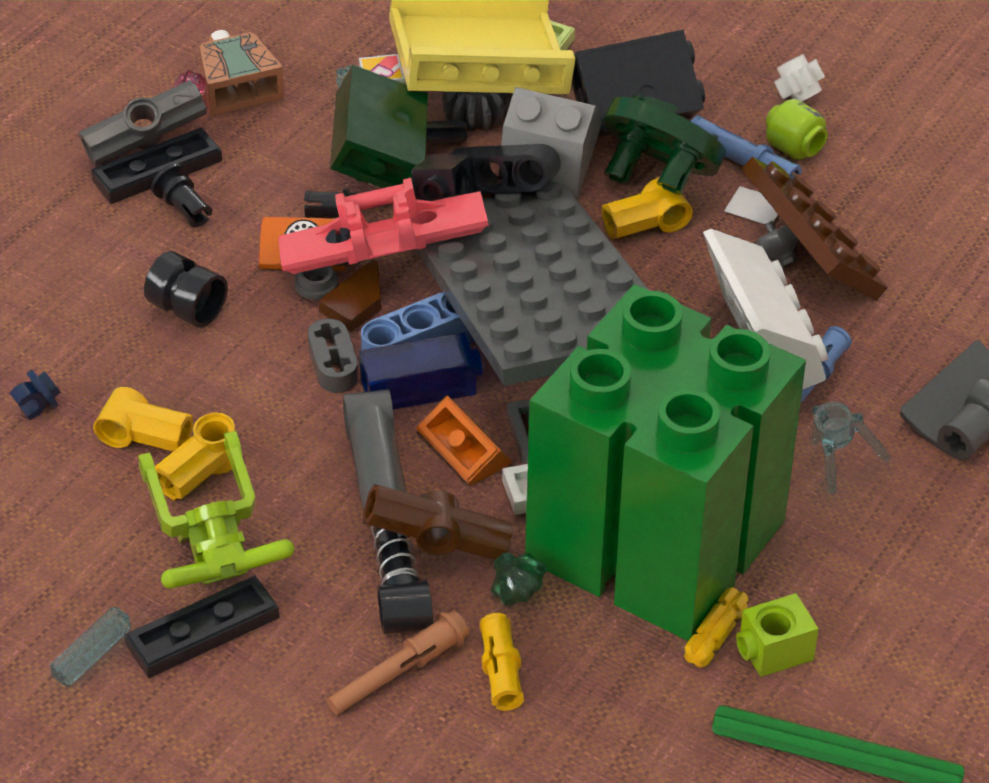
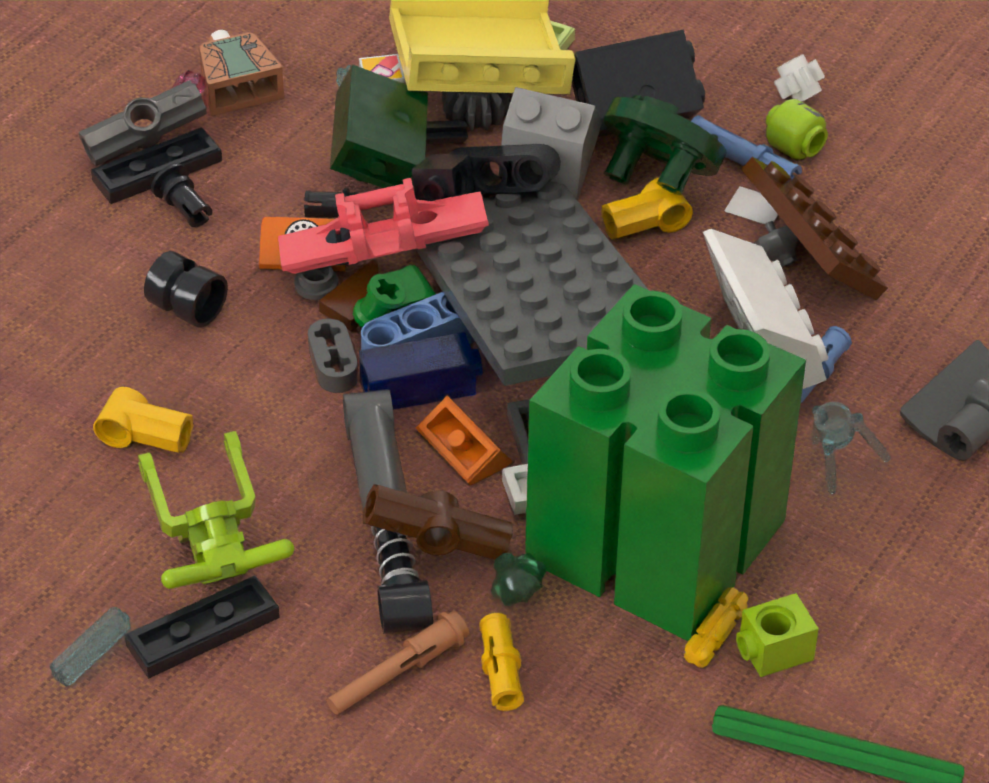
dark blue plate [10,369,61,420] -> none
yellow piece [155,412,236,501] -> none
none -> green piece [353,265,437,327]

